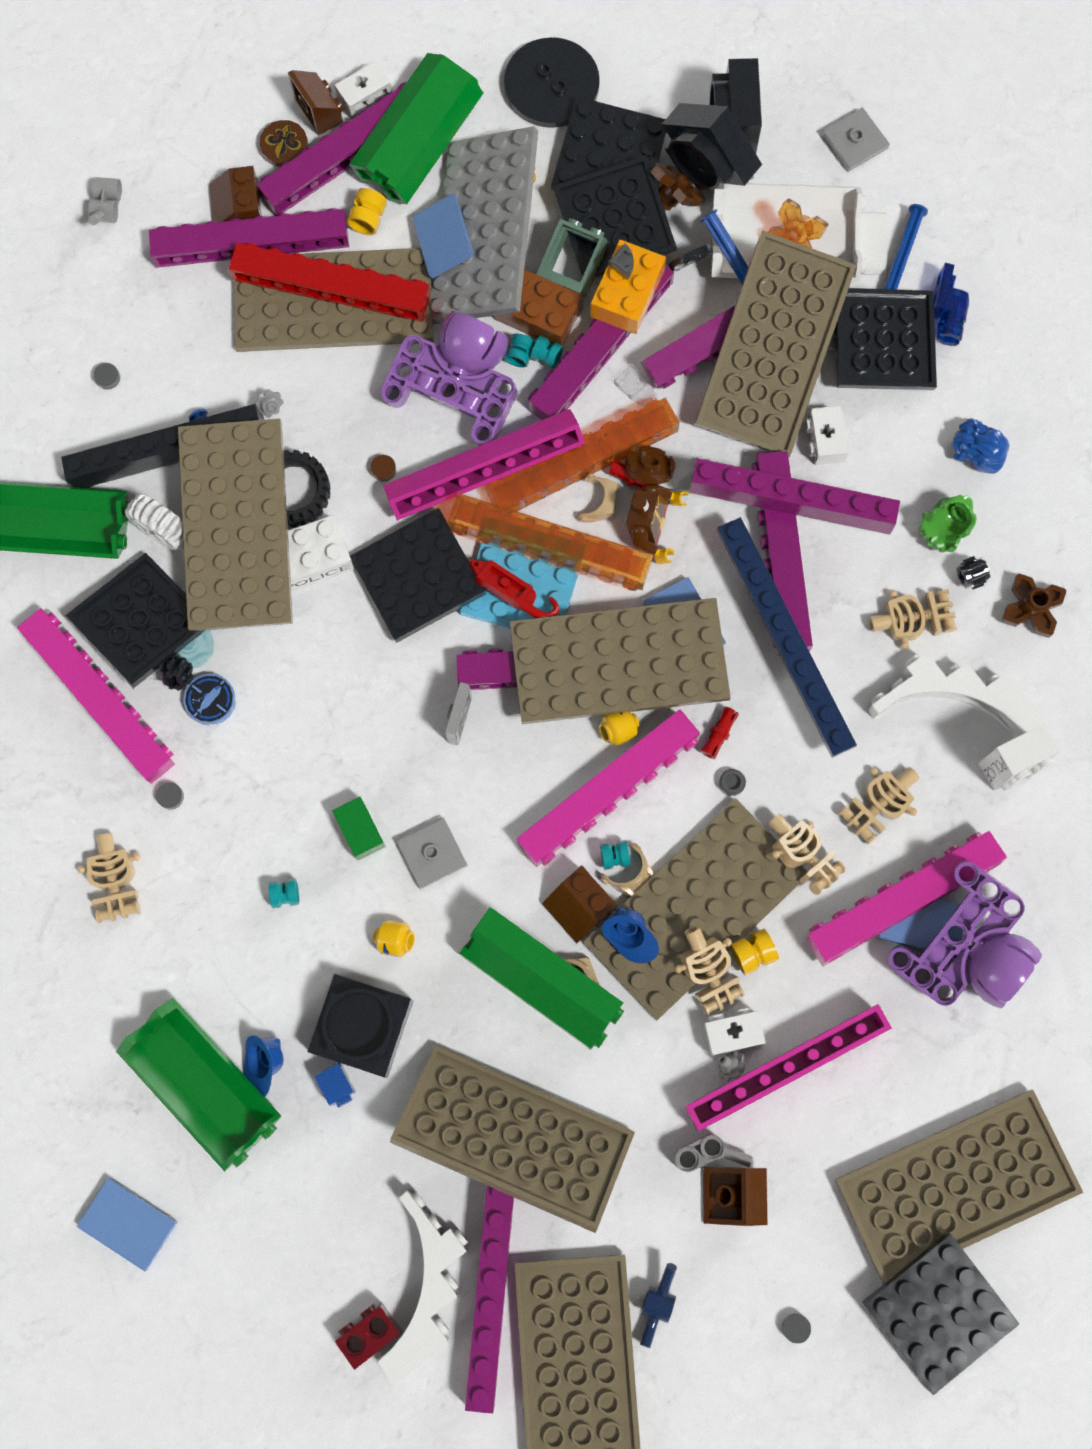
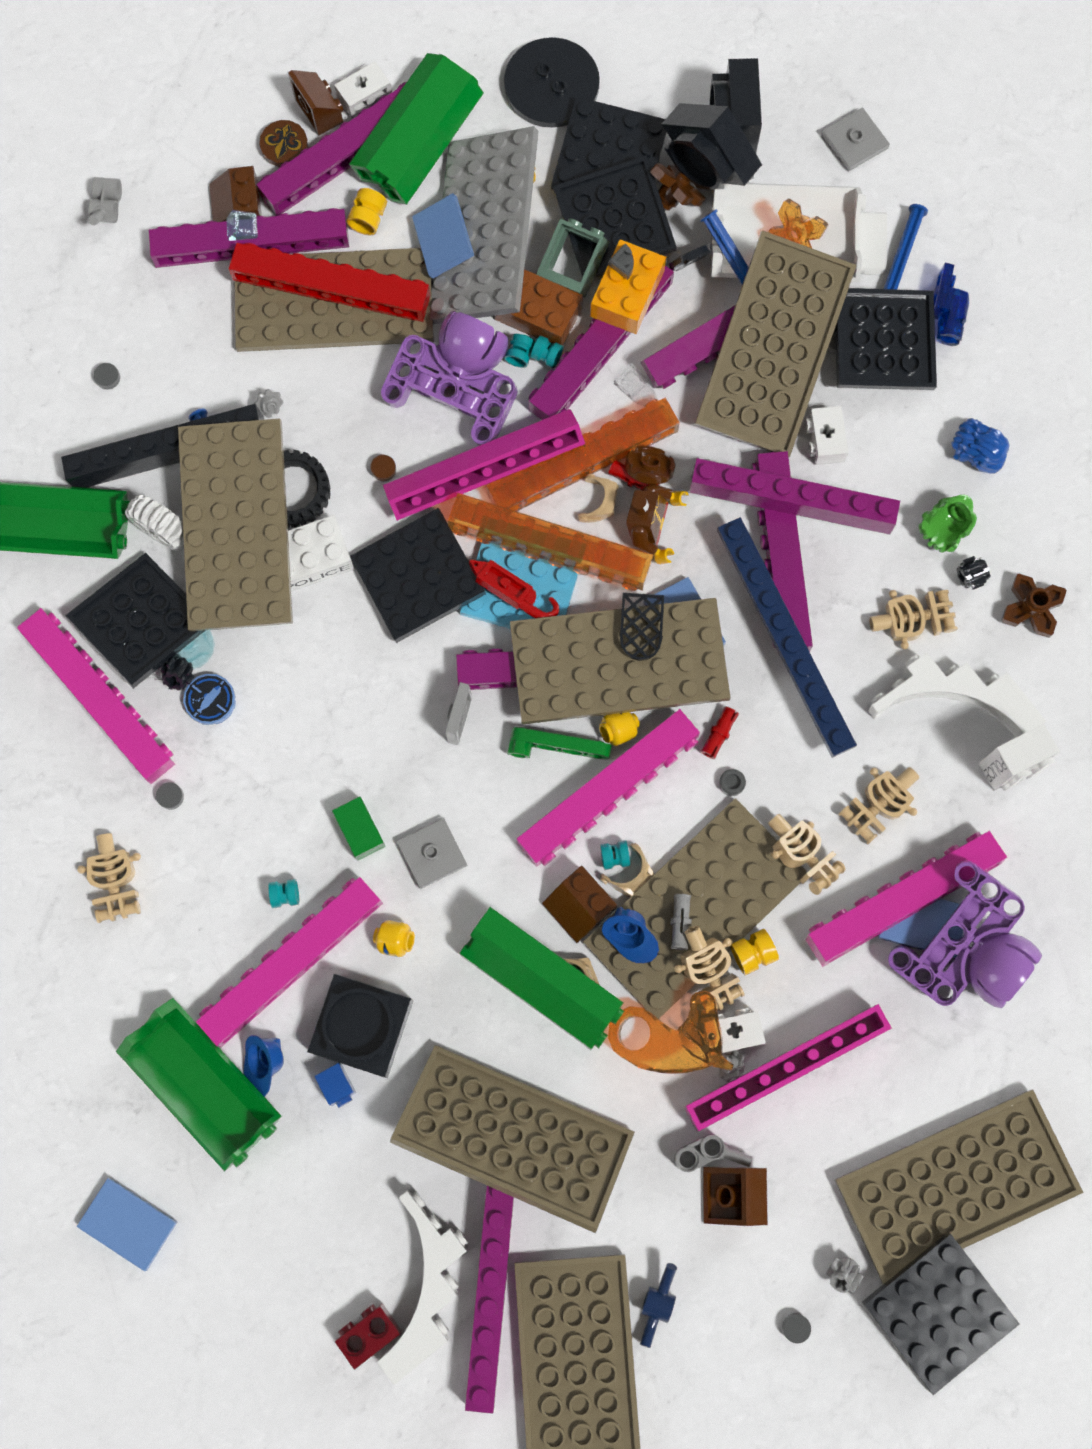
none -> dark pink brick [196,877,383,1047]
none -> clear light blue slope [227,210,258,240]
none -> green beam [507,727,612,760]
none -> clear orange animal [608,991,734,1074]
none -> black window [619,592,664,661]
none -> light grey pin [670,894,692,950]
none -> light grey gear [826,1257,864,1293]

